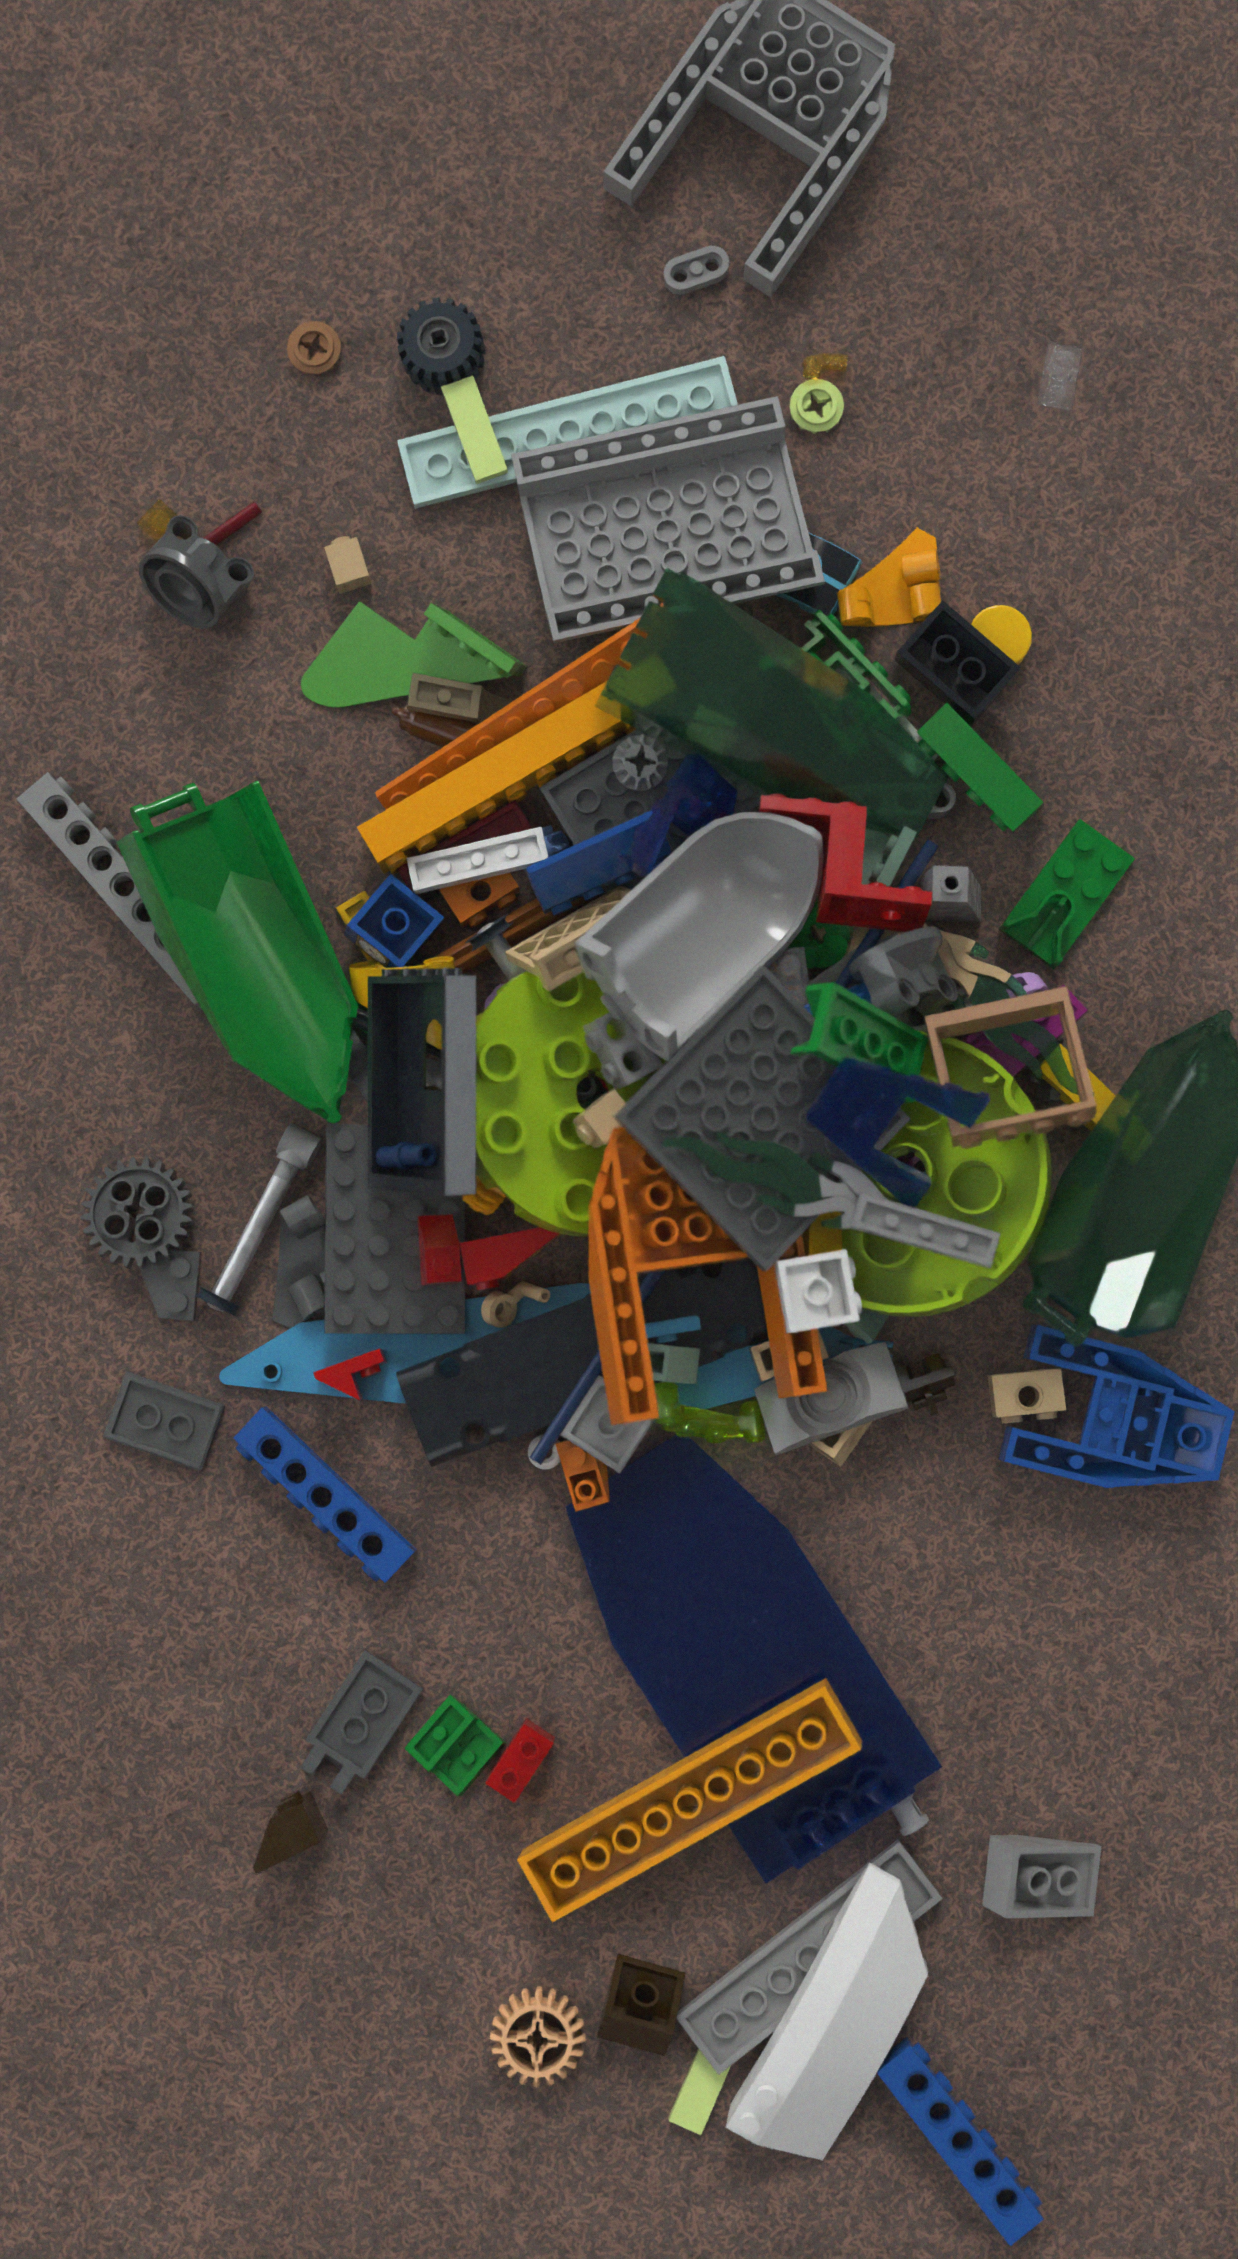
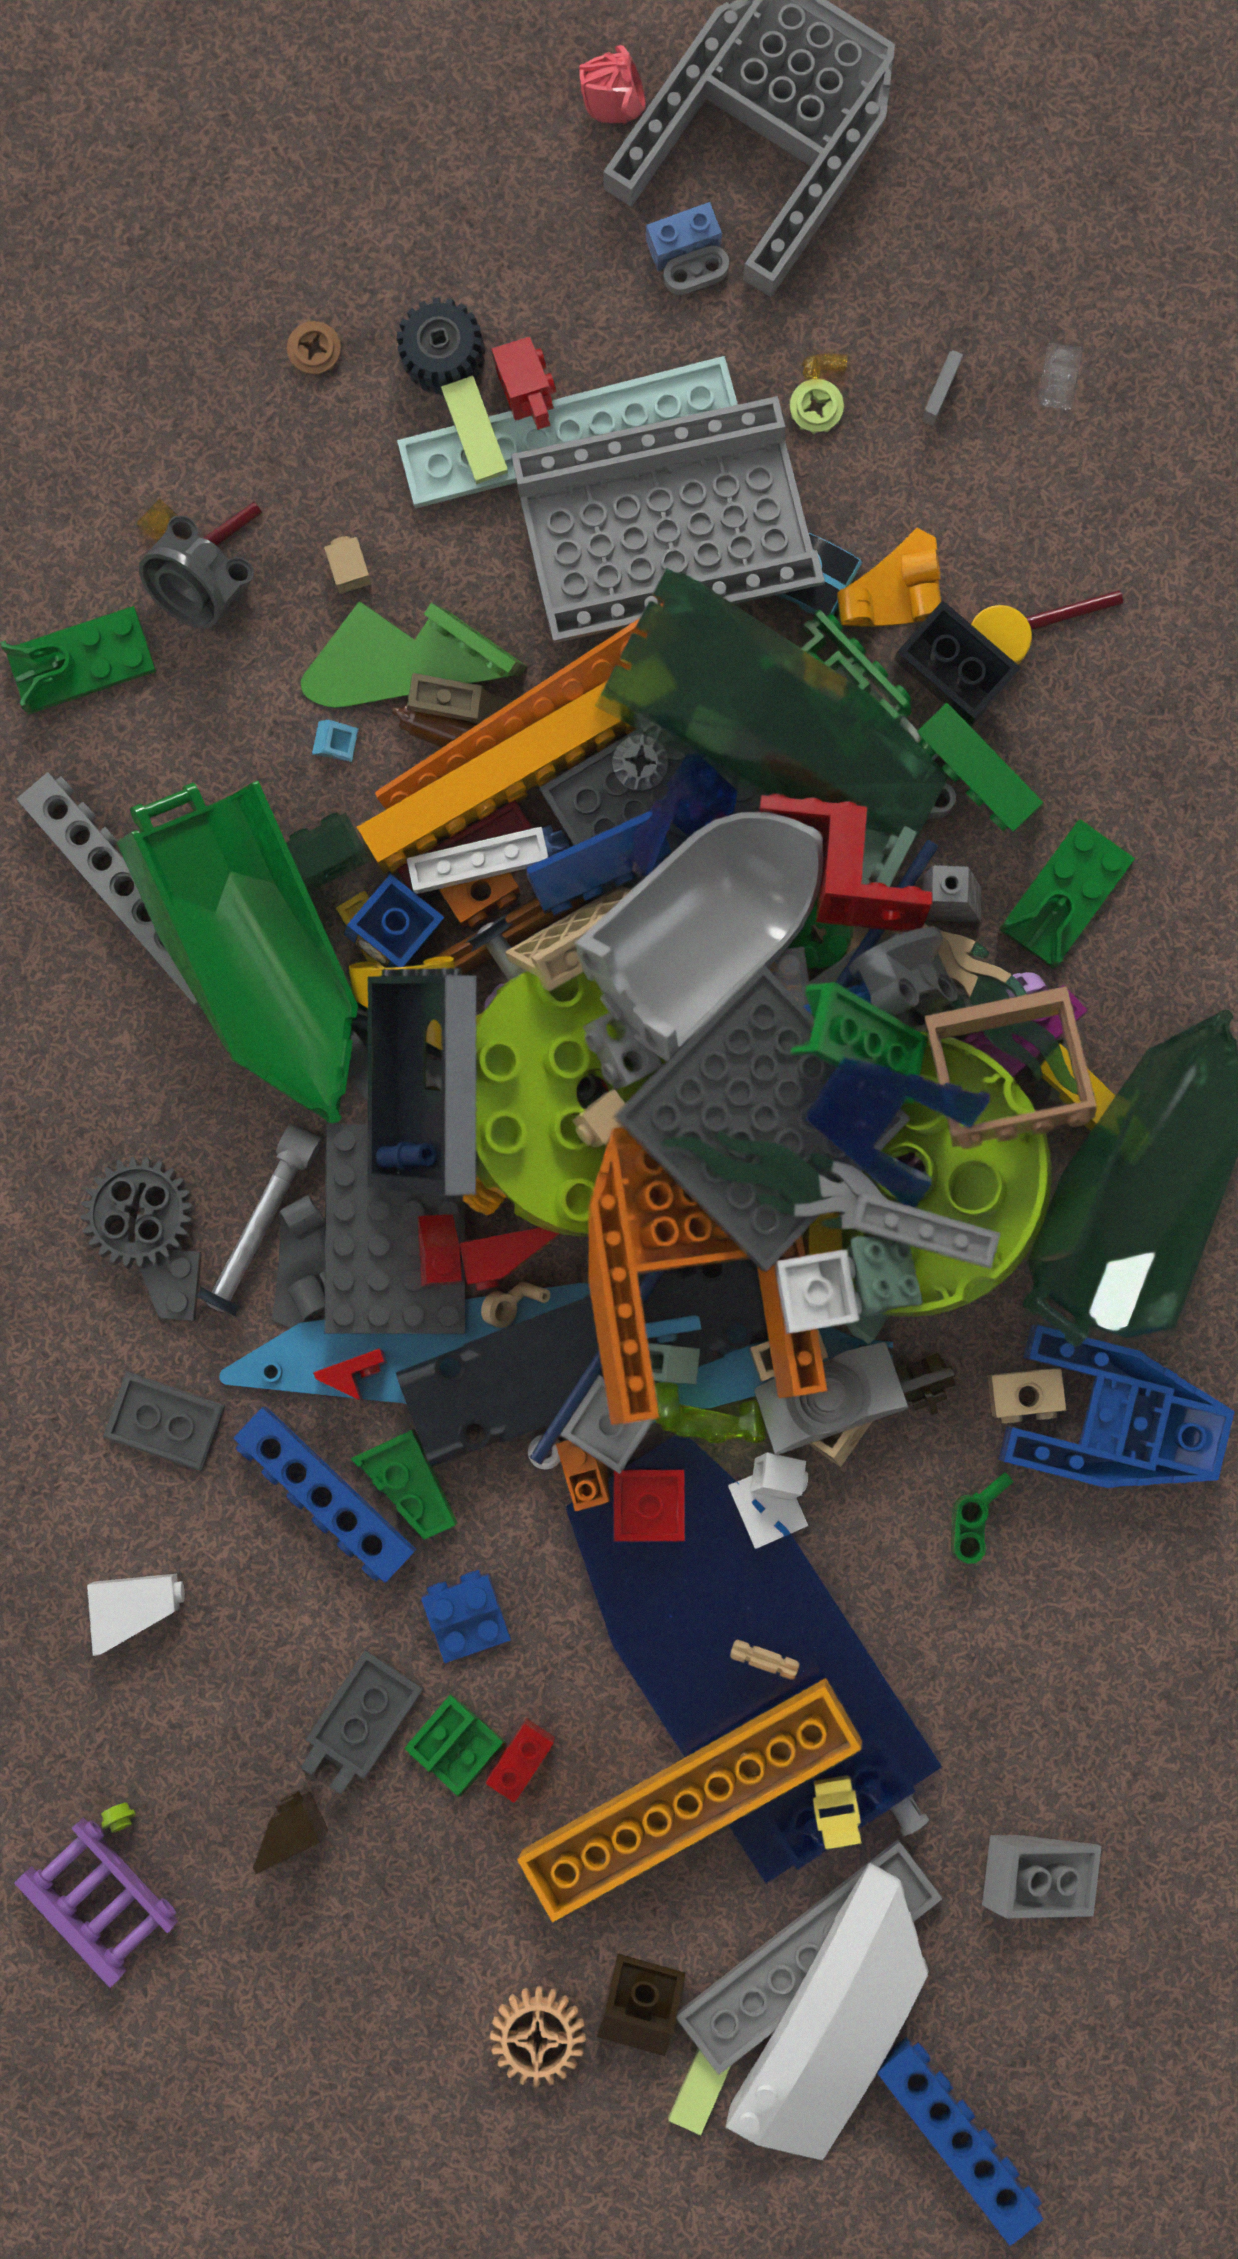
none -> green plate [0,606,157,715]
none -> medium lavender fence [14,1818,178,1988]
none -> white slope [87,1574,185,1656]
none -> lime plate [101,1802,136,1833]
none -> clear green brick [286,812,371,892]
none -> medium azure slope [312,719,358,762]
none -> green wing [350,1429,458,1540]
none -> blue plate [421,1570,511,1663]
none -> red hinge [491,336,556,430]
none -> coral piece [579,45,646,125]
none -> red plate [614,1469,685,1541]
none -> medium blue brick [646,202,722,271]
none -> white sticker [728,1475,808,1549]
none -> tan axle [730,1640,799,1680]
none -> white brick [751,1453,808,1500]
none -> light yellow piece [813,1775,861,1849]
none -> sand green bracket [847,1236,922,1317]
none -> light grey tile [922,350,963,426]
none -> green beam [951,1472,1014,1564]
none -> dark red bar [1025,590,1123,630]

